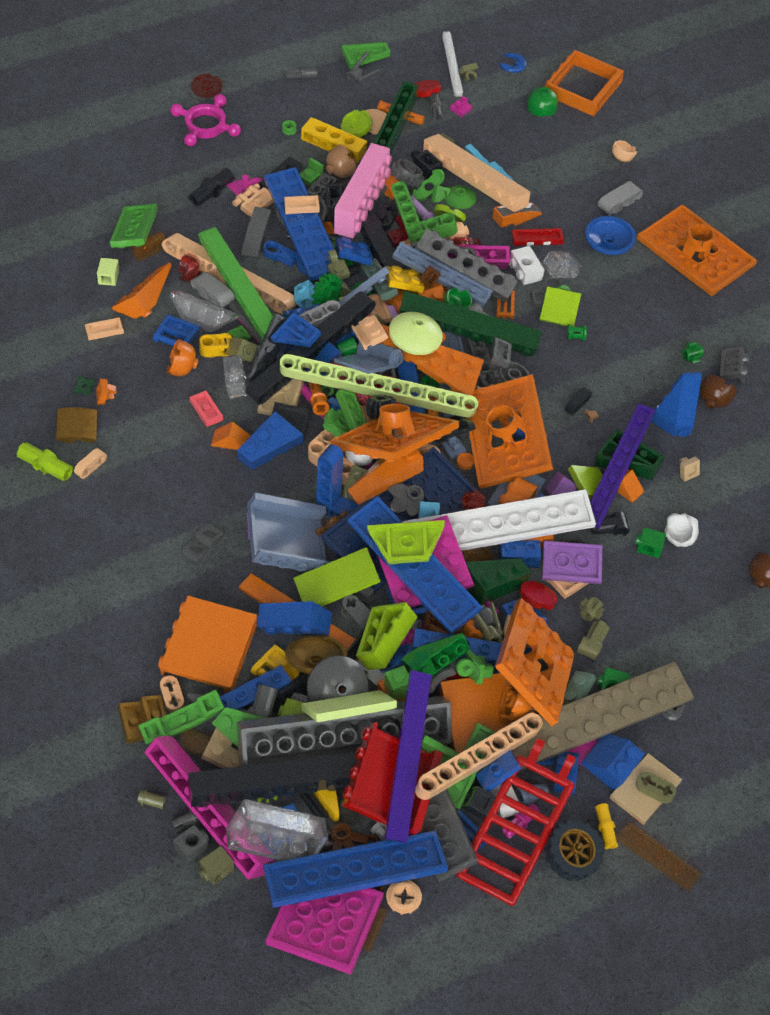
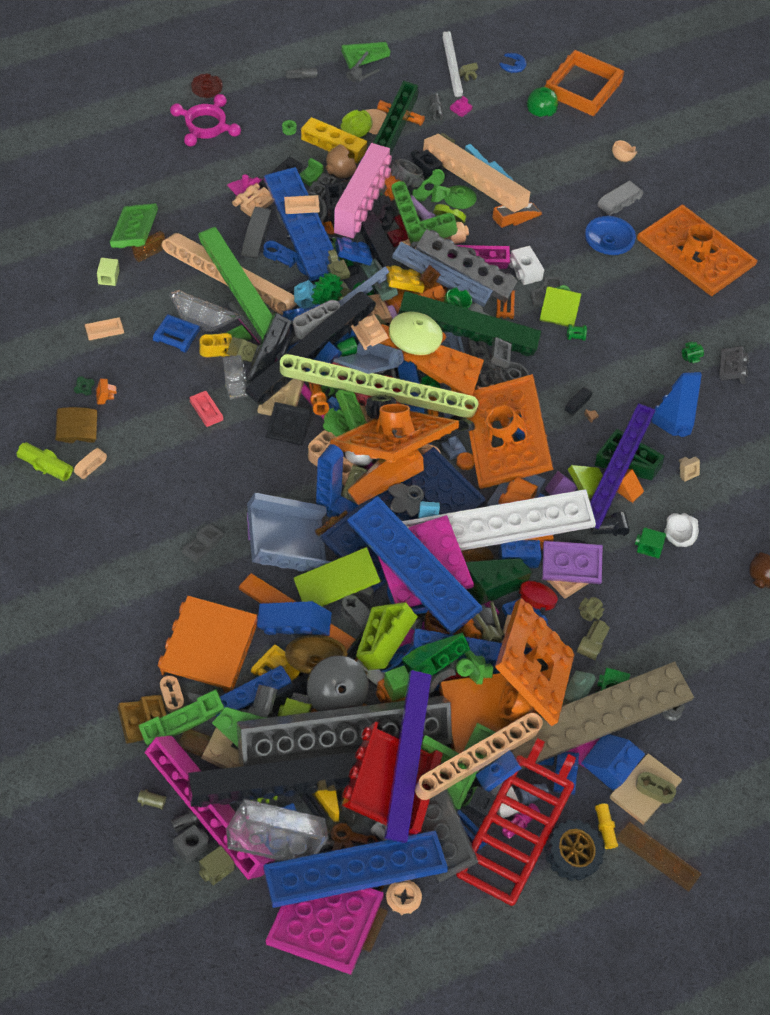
orange wedge [111,262,171,319] -> none
orange cylinder [166,339,198,377] -> none
clear red hair [178,254,199,283] -> none
black piece [189,168,234,206] -> none
light grey beam [191,272,235,309] -> none
orange slope [211,421,251,450] -> none
blue wedge [237,411,303,470] -> none
blue wing [271,312,321,347] -> none
yellowish green tile [301,690,397,722] -> none
lime wing [367,520,445,564] -> none
red tile [414,80,441,98] -> none
clear red tile [450,237,481,246] -> none
clear red gear [462,489,486,510] -> none
red plate [511,228,564,246] -> none
clear brick [541,251,583,279] -> none
reddish brown cylinder [699,375,737,409] -> none

